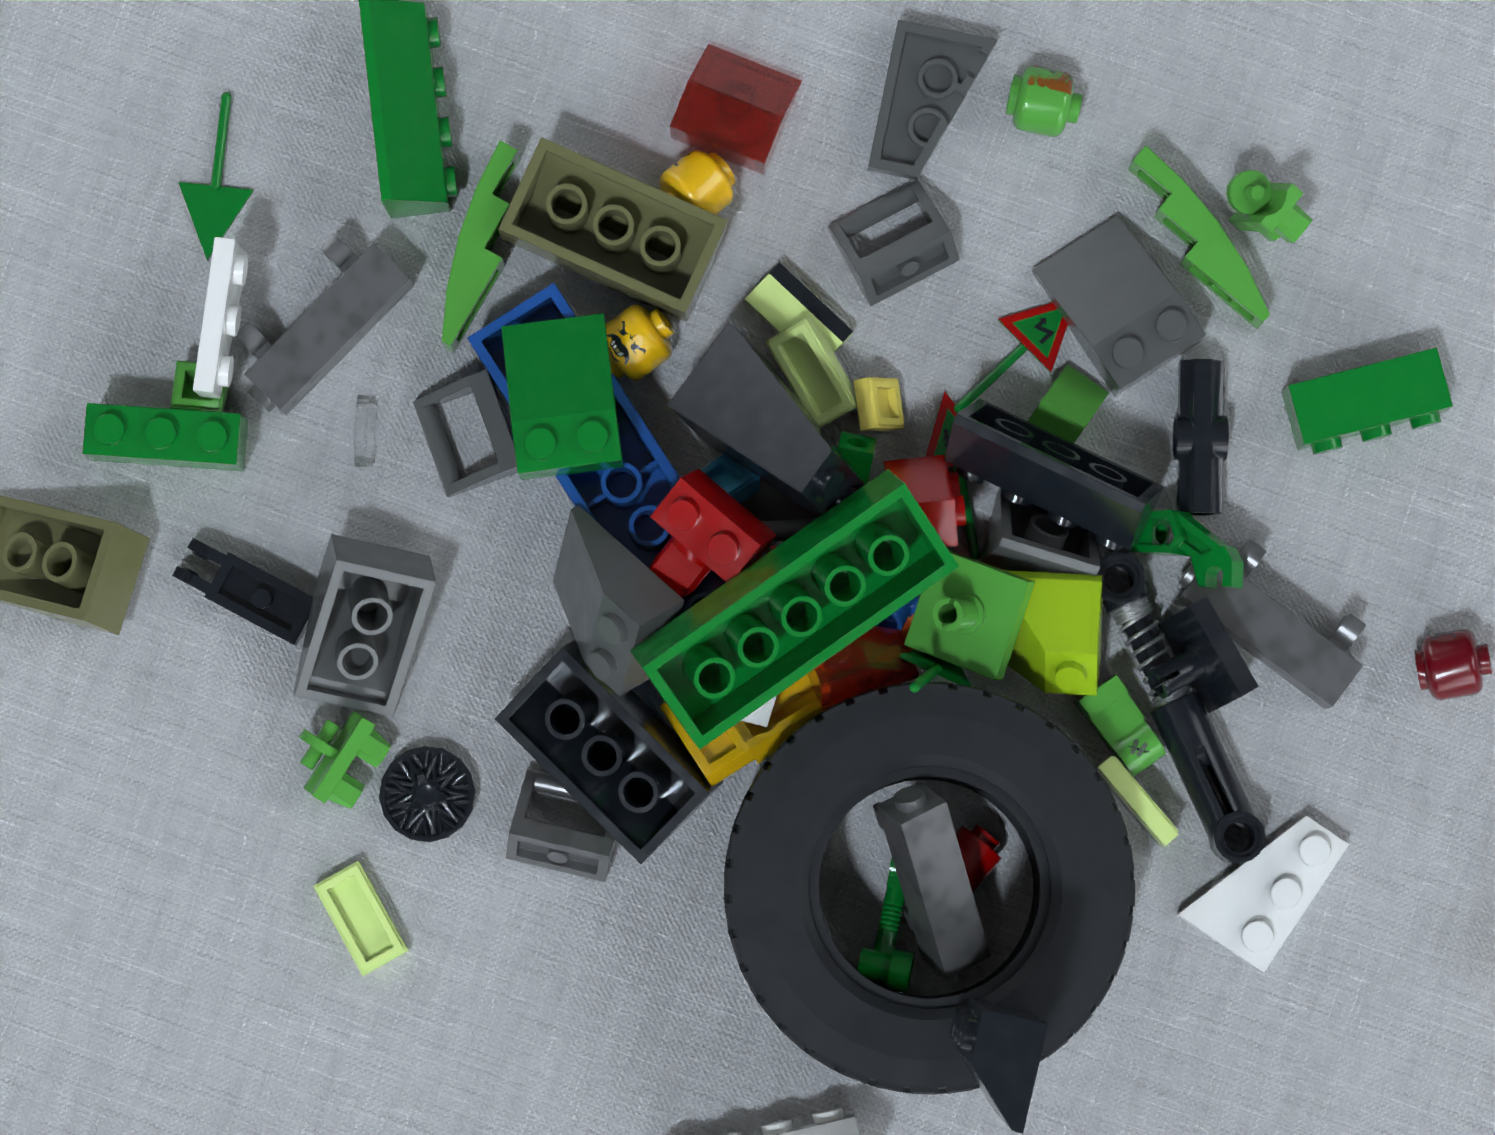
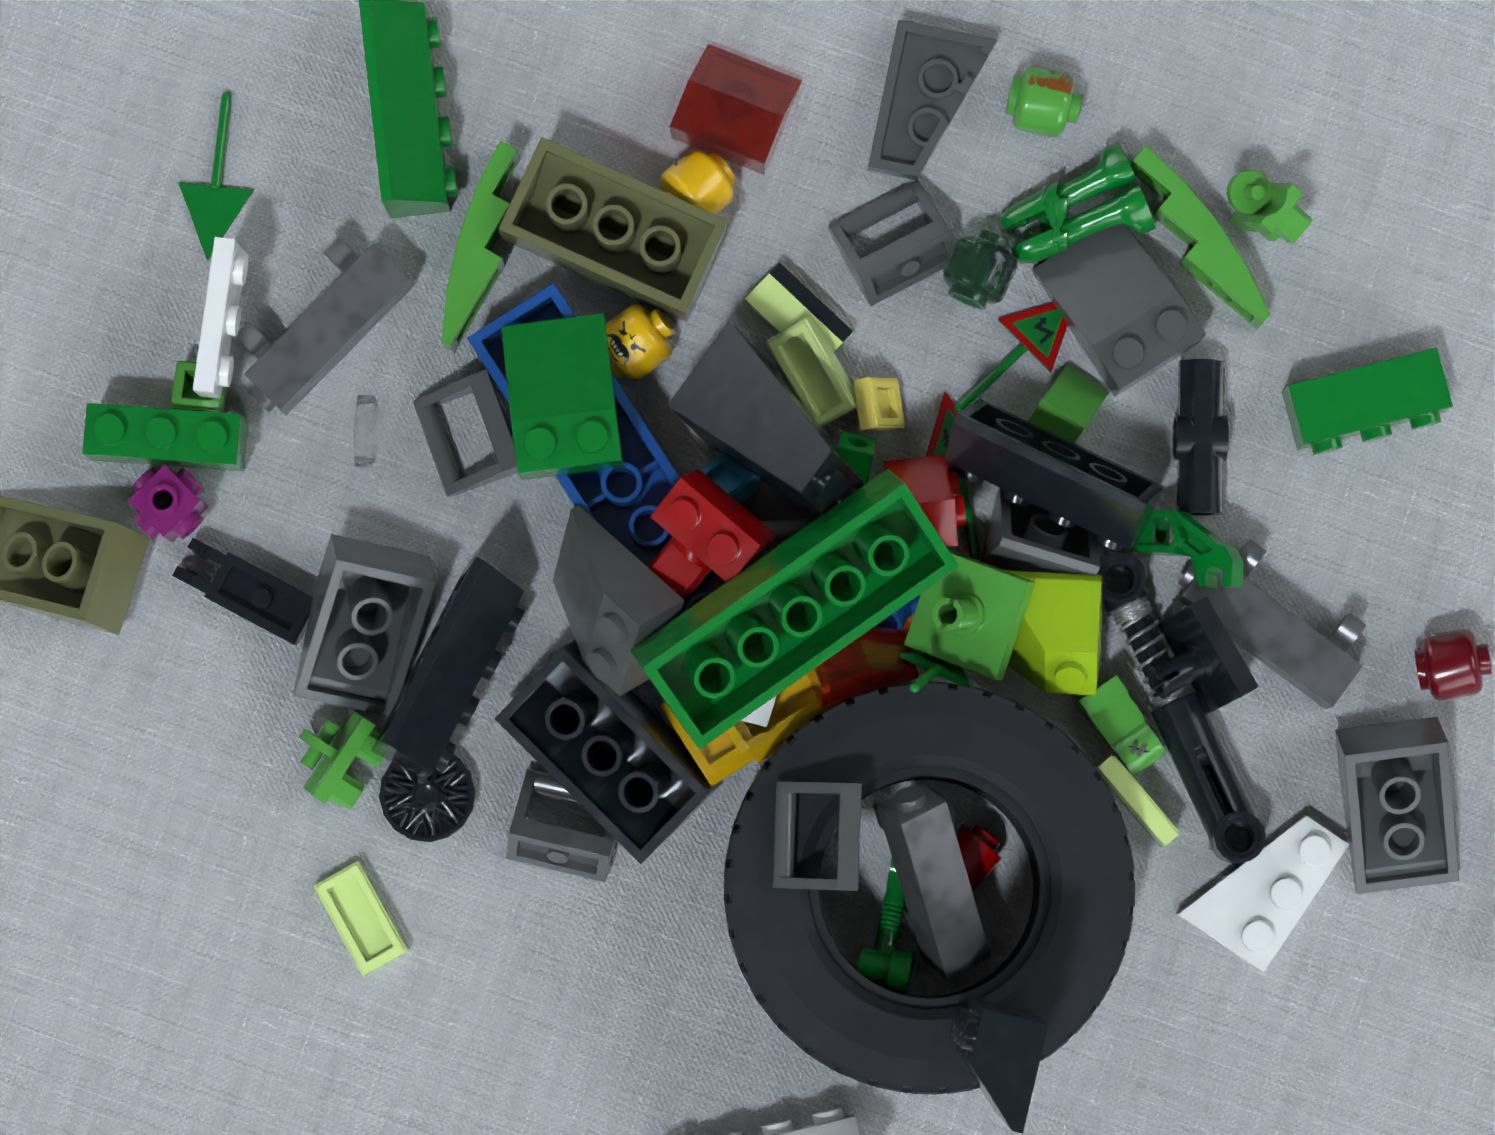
none -> magenta brick [128,464,209,543]
none -> black slope [371,556,526,779]
none -> dark grey tile [772,782,862,891]
none -> clear green head [942,230,1018,310]
none -> green piece [999,142,1156,264]
none -> dark grey slope [1335,716,1459,894]

